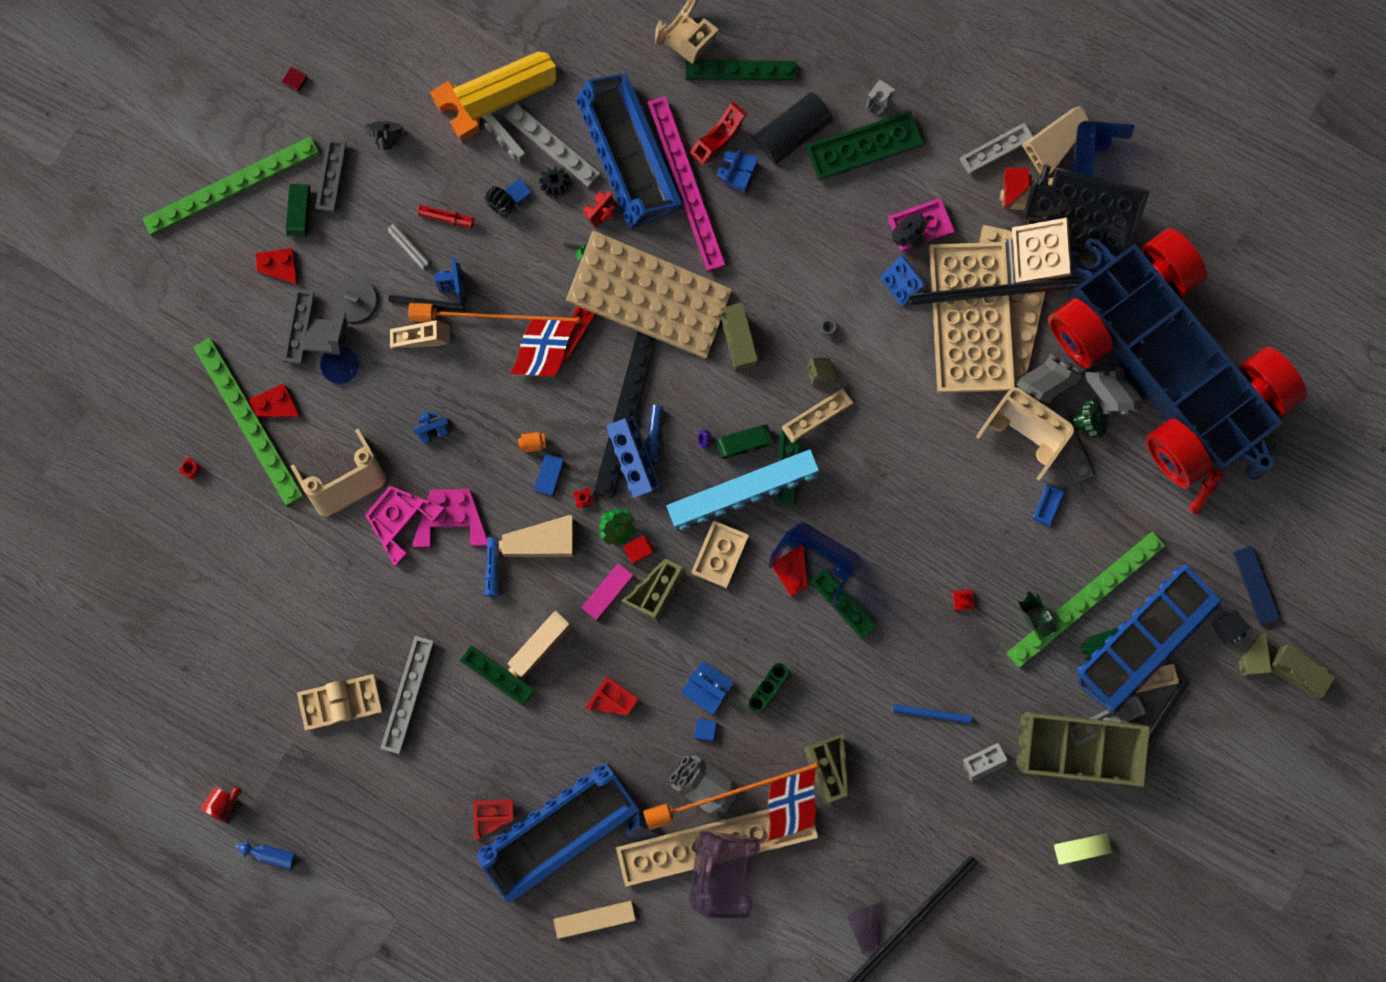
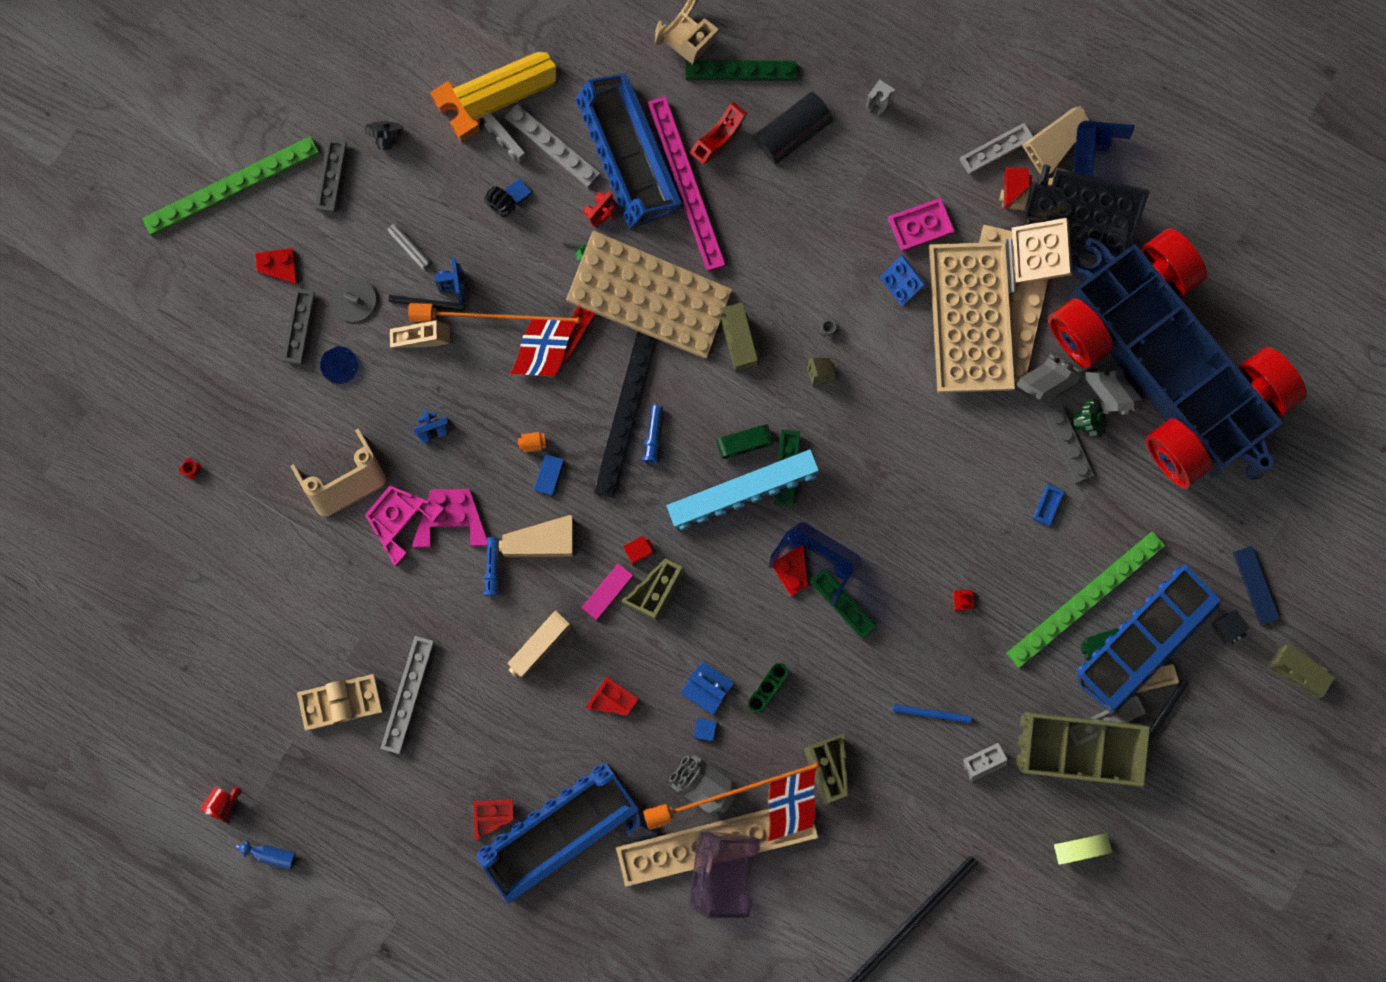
bright green plate [193,337,304,507] -> none
red wing [249,383,300,418] -> none
dark red tile [281,67,308,92] -> none
dark green beam [286,184,311,237] -> none
dark grey bracket [303,310,348,355] -> none
red pin [417,204,475,229] -> none
dark green plate [460,645,535,706] -> none
black gear [539,165,571,198] -> none
tan tile [553,901,636,939] -> none
red plate [573,488,594,509] -> none
green plant [599,508,635,546] -> none
blue brick [606,415,661,498] -> none
tan plate [691,520,749,589] -> none
dark purple piece [698,430,713,448] -> none
blue hips [716,150,759,194] -> none
tan tile [782,388,854,443] -> none
dark green plate [805,110,923,181] -> none
clear purple slope [846,901,882,954] -> none
black plant [891,213,927,248] -> none
black axle [908,277,1078,305] -> none
tan windscreen [976,387,1074,481] -> none
dark green piece [1018,591,1057,640] -> none
red pin [1188,468,1223,515] -> none
olive slope [1239,633,1271,676] -> none

